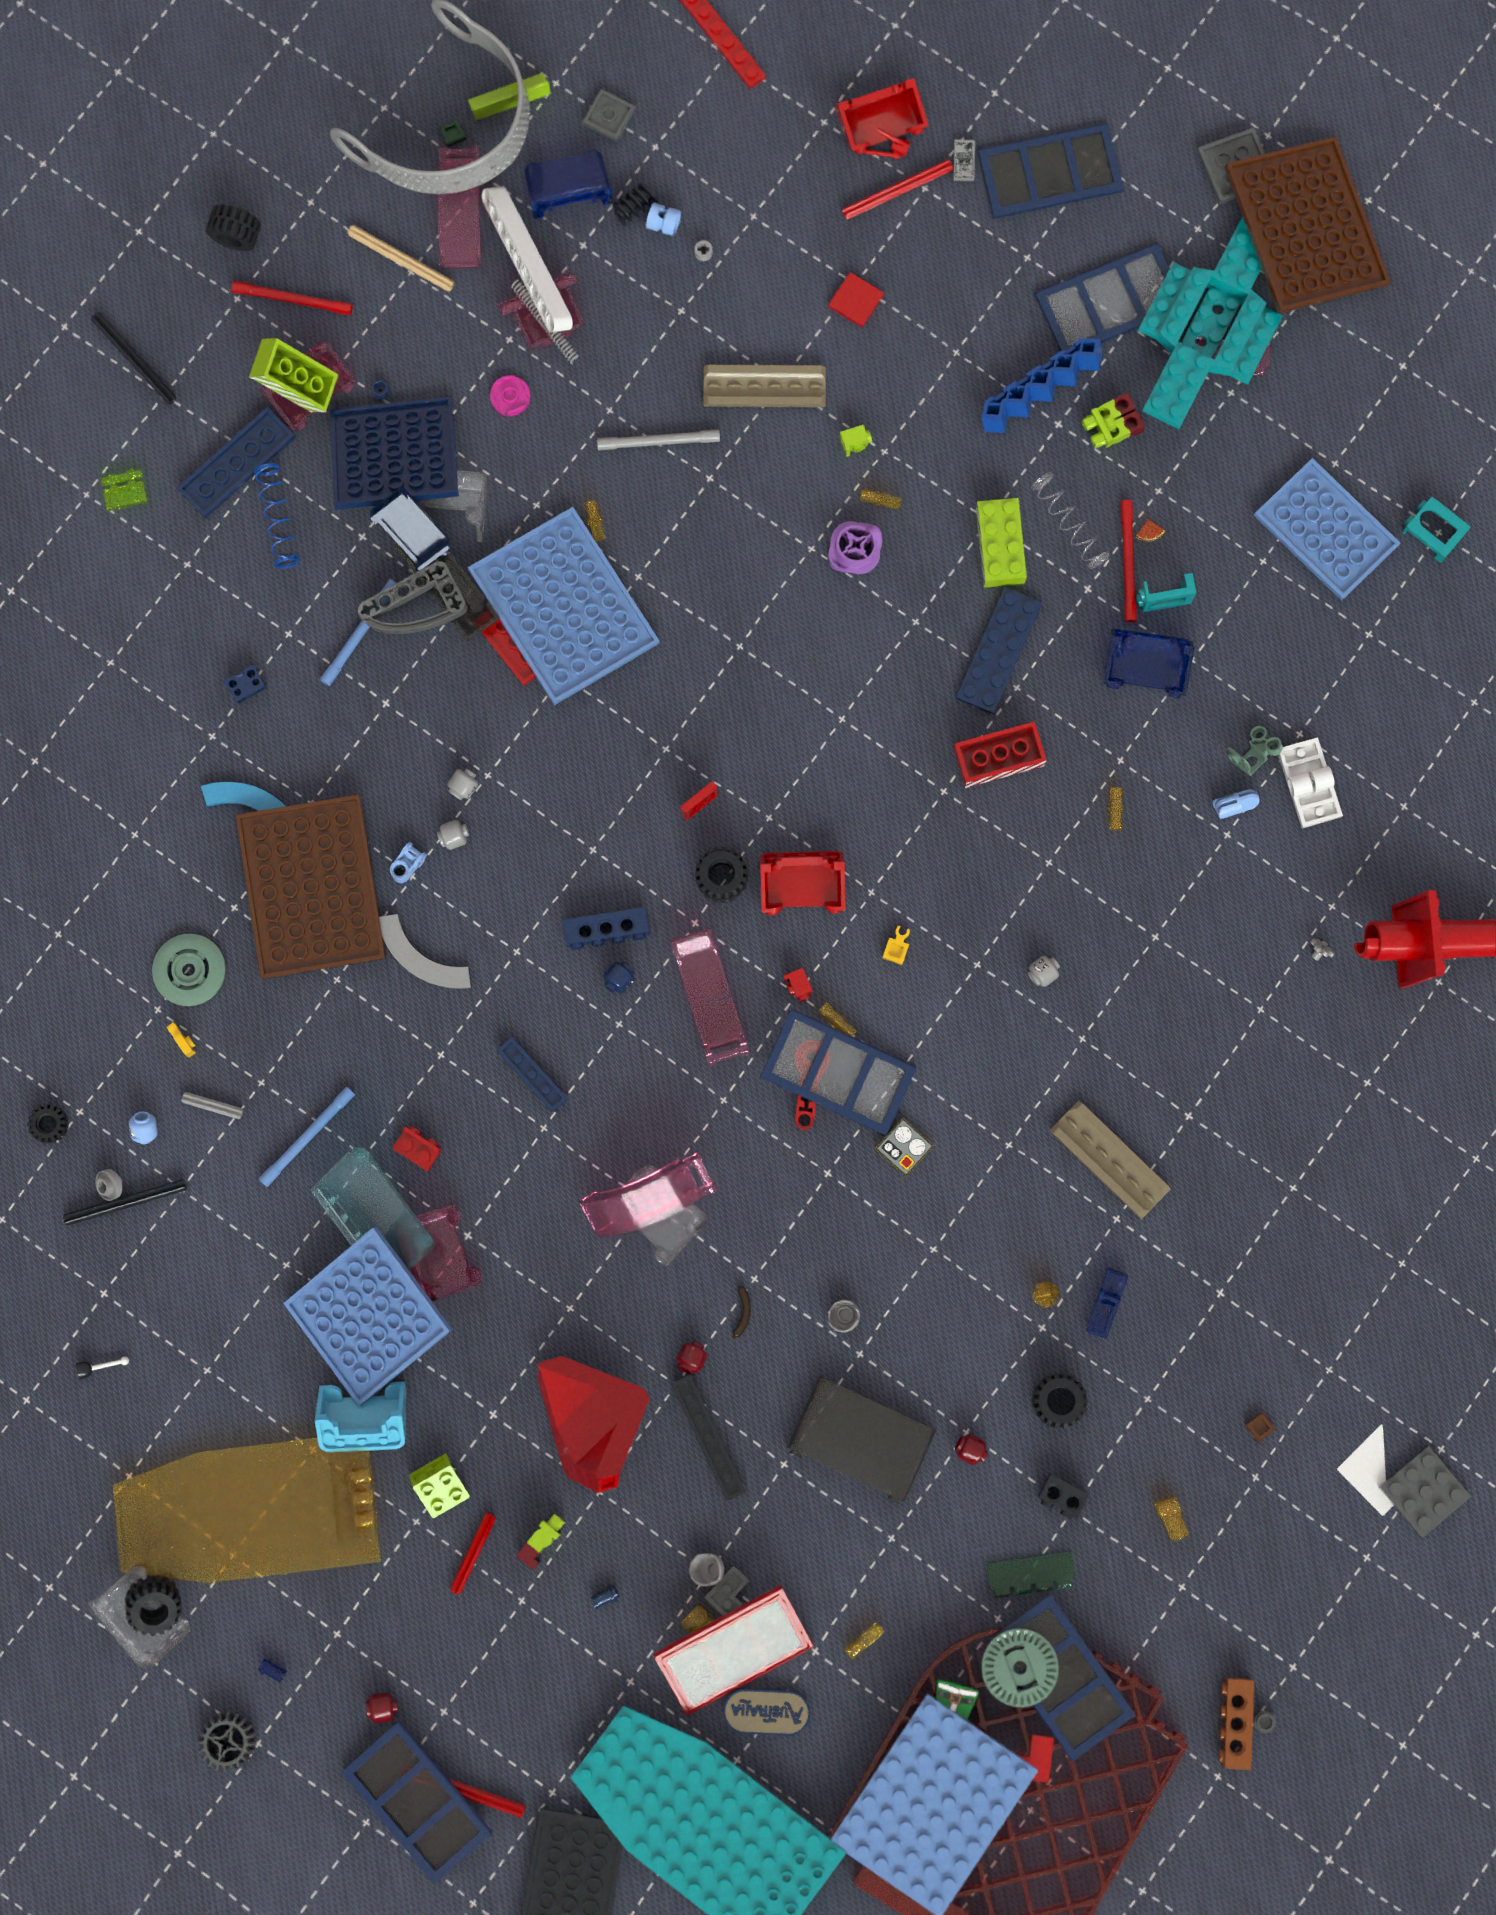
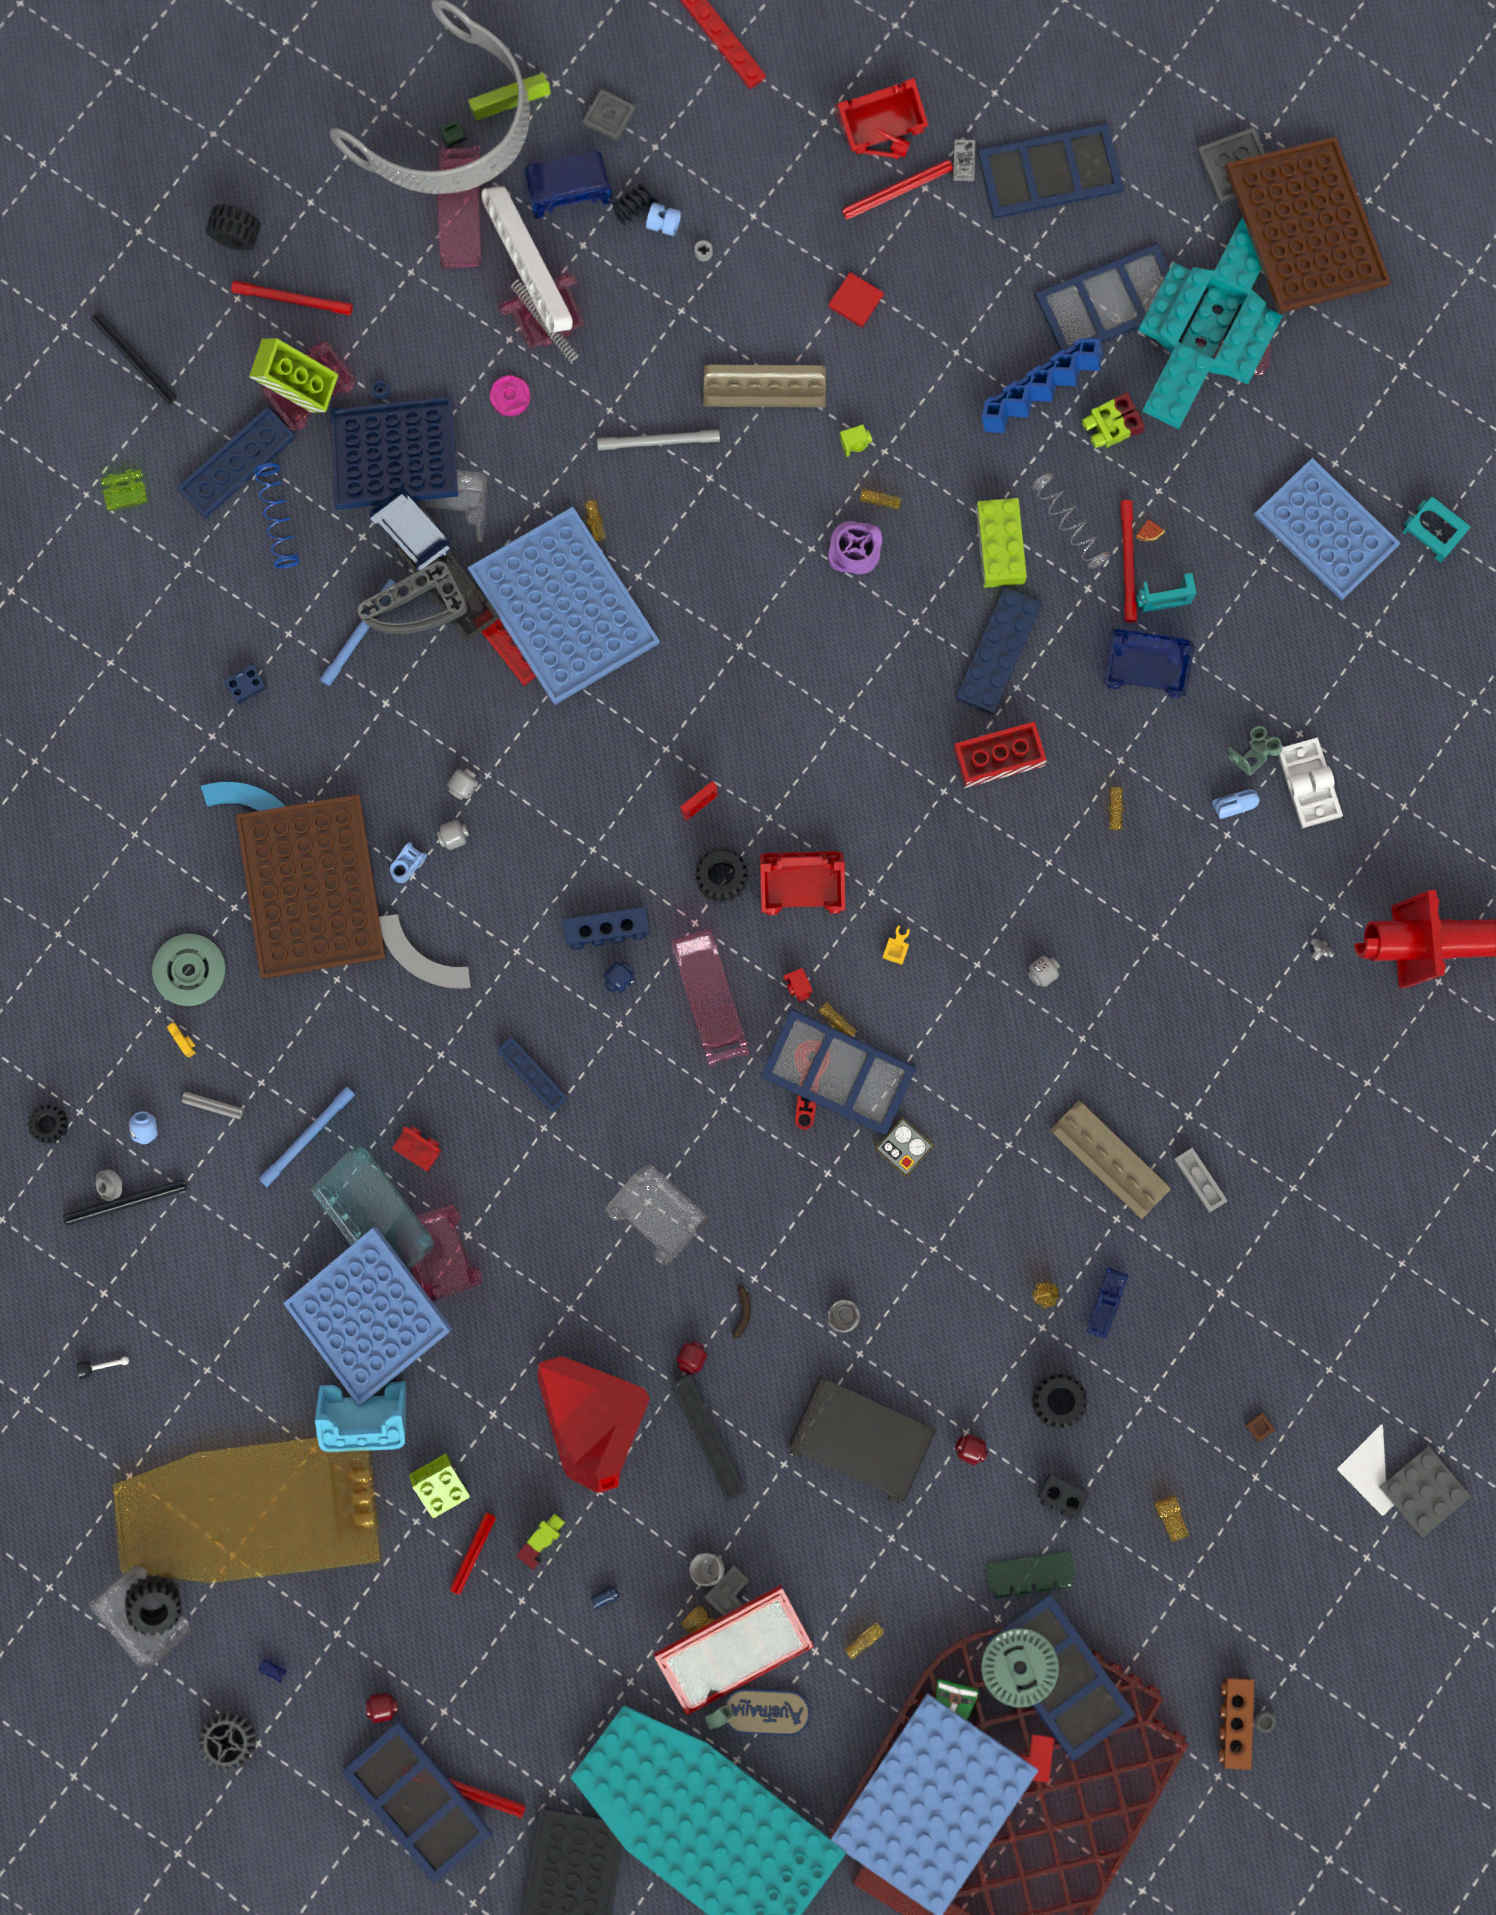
tan axle [348,225,454,292] -> none
clear pink windscreen [579,1153,717,1237] -> none
none -> sand green piece [705,1705,735,1730]
none -> light grey plate [1174,1148,1227,1213]

